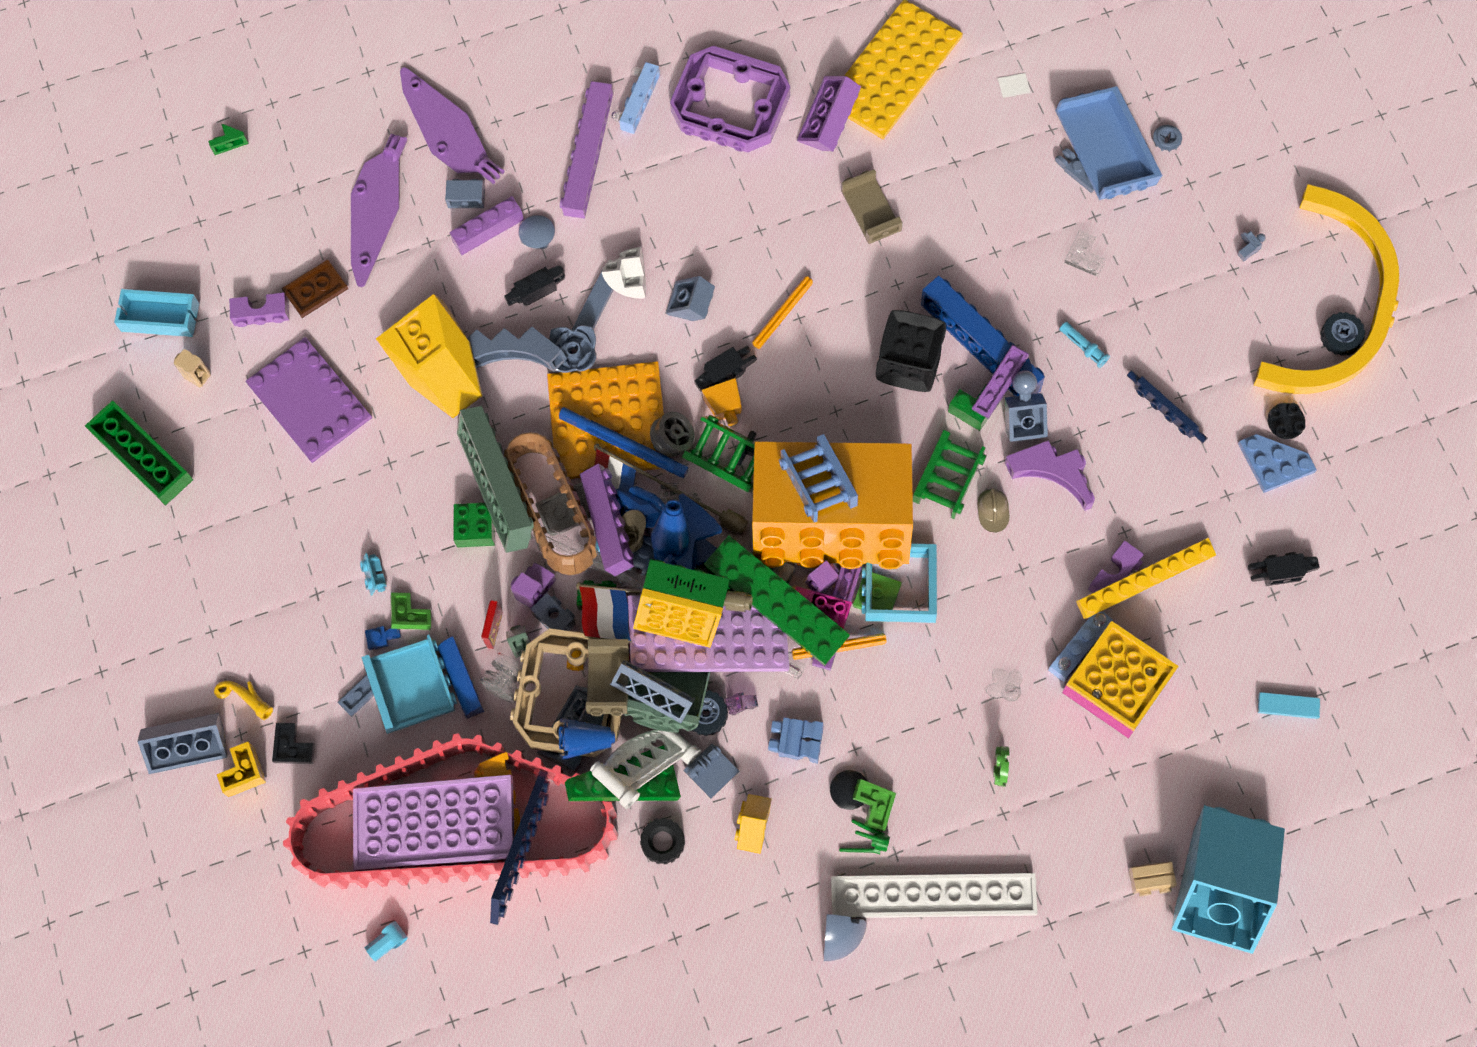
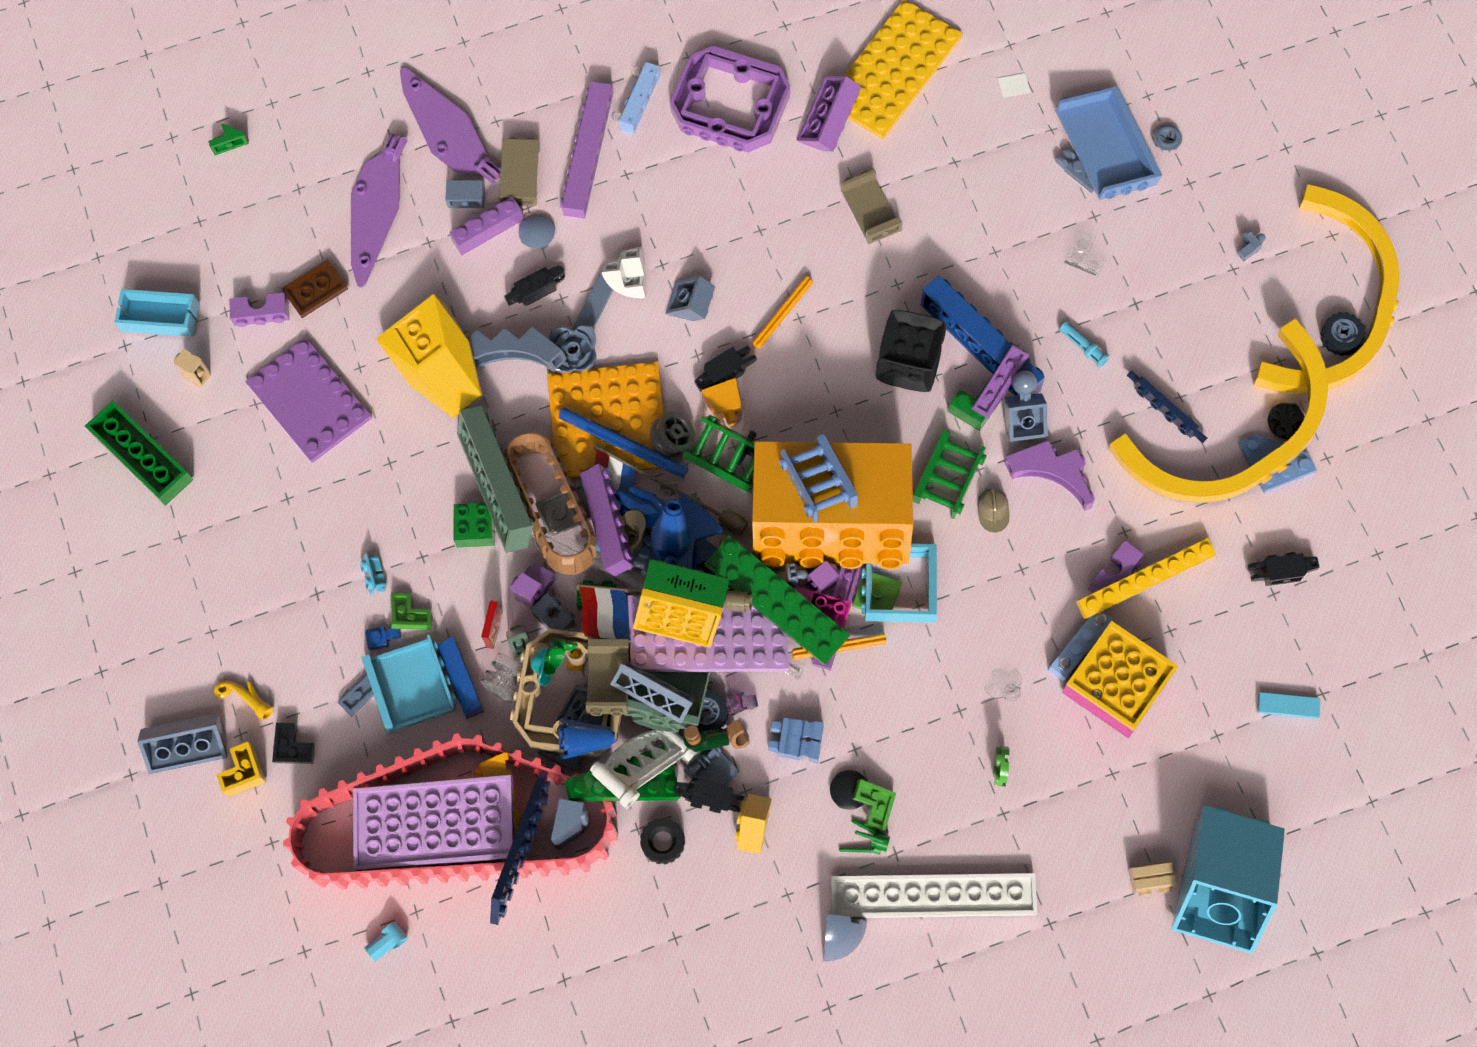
none -> dark tan panel [499,137,540,206]
none -> hair [531,639,578,686]
none -> sand blue slope [551,799,590,849]
none -> black hinge [674,778,745,814]
none -> piece [684,720,750,752]
none -> sand blue piece [775,563,808,588]
none -> yellow arch [1109,318,1328,503]

